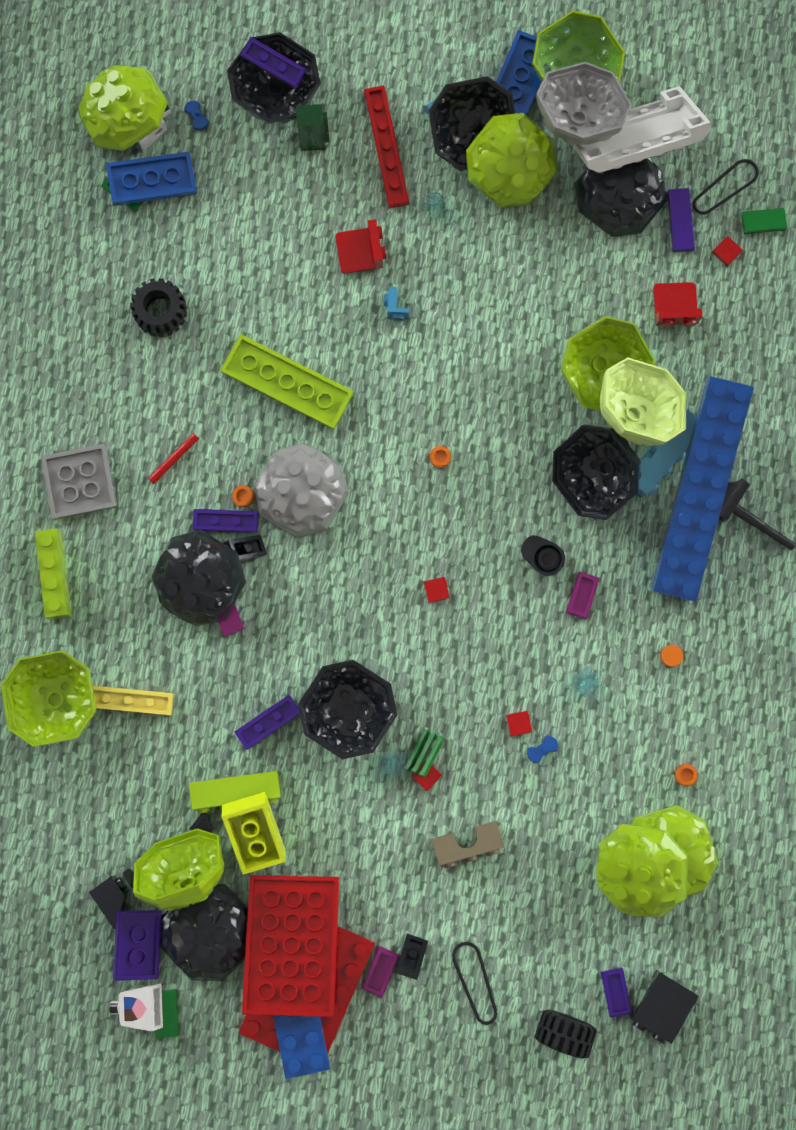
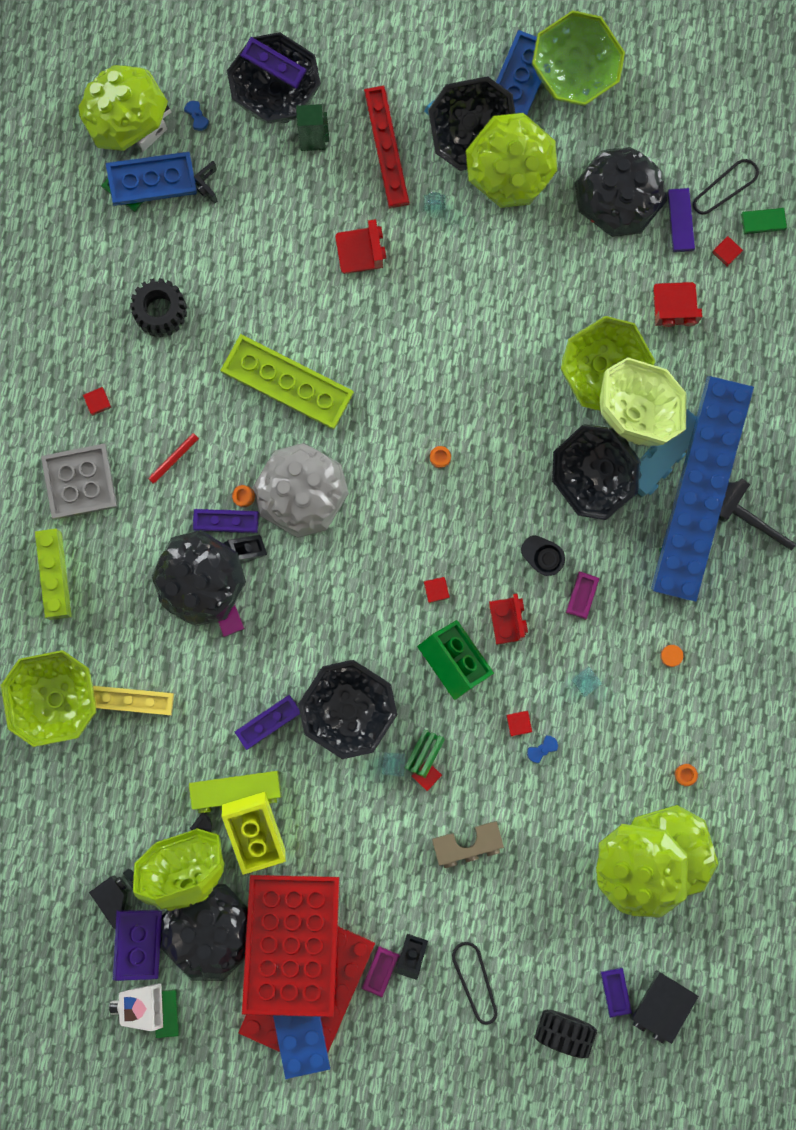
dark azure bracket [384,287,409,321] -> none
light grey rock [536,62,632,146] -> none
white slope [573,86,711,173] -> none
none -> red tile [83,387,112,416]
none -> black bracket [194,161,218,204]
none -> green slope [417,620,494,701]
none -> red bracket [489,593,528,645]

